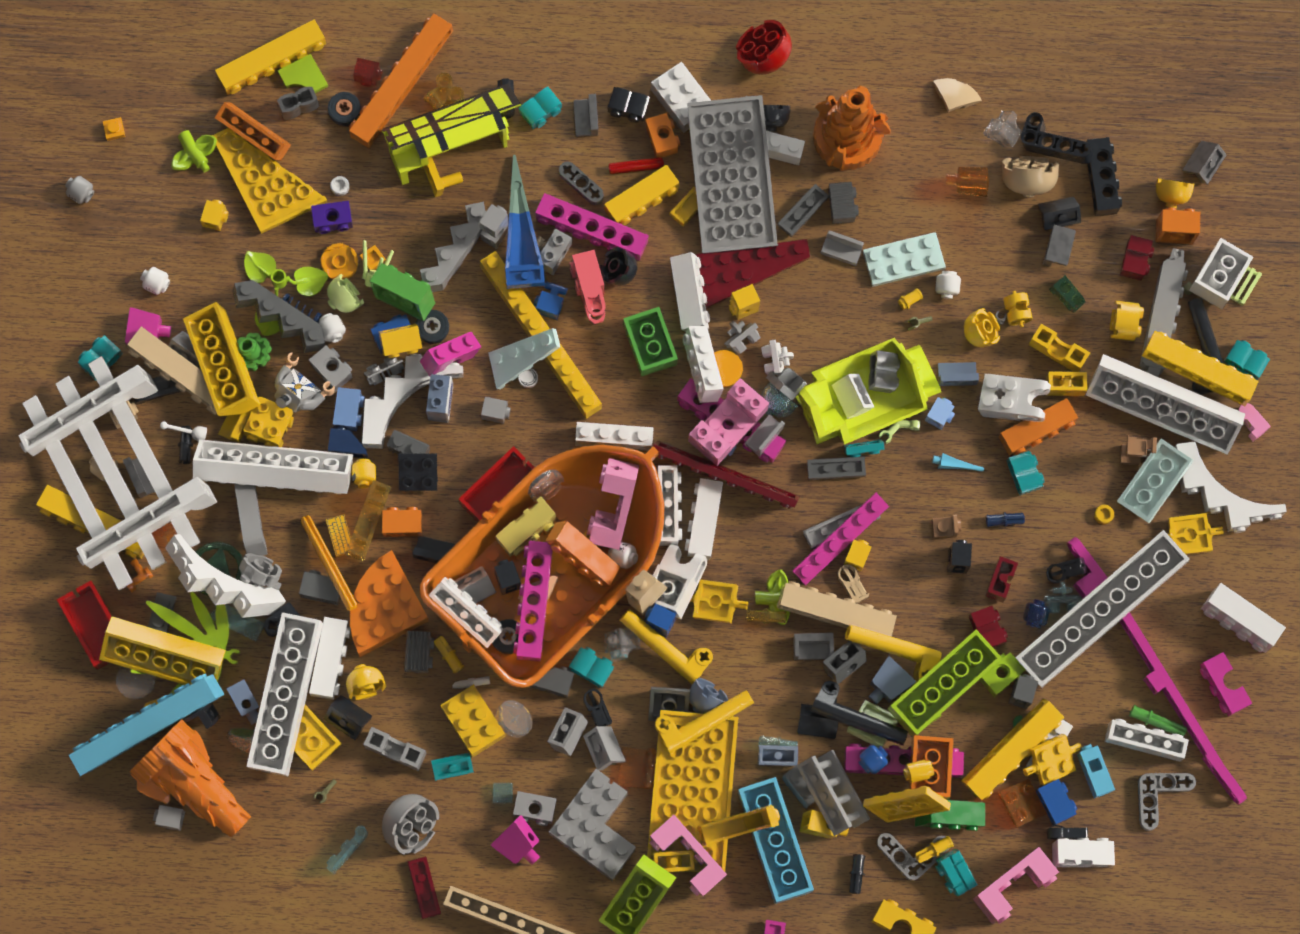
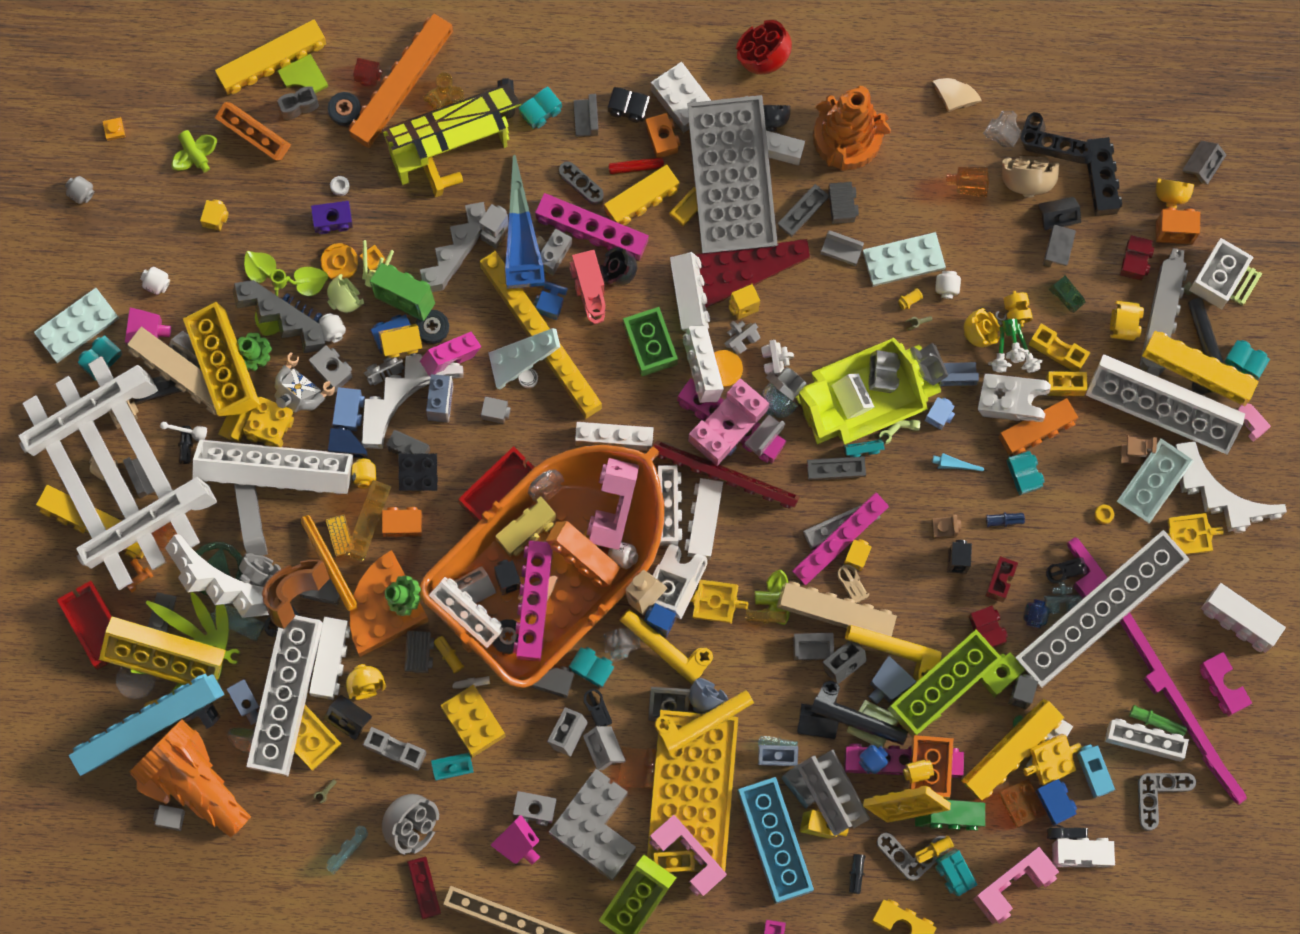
yellow wing [212,128,327,234] -> none
black panel [413,536,456,563] -> none
clear light blue tile [493,783,513,803] -> none
clear tile [496,700,533,738] -> none
yellow arch [697,805,780,846] -> none
none -> light aqua plate [34,288,119,363]
none -> dark orange brick [262,560,330,629]
none -> bright green plant [385,576,421,616]
none -> flat silver panel [910,343,949,385]
none -> white plant [988,319,1042,373]

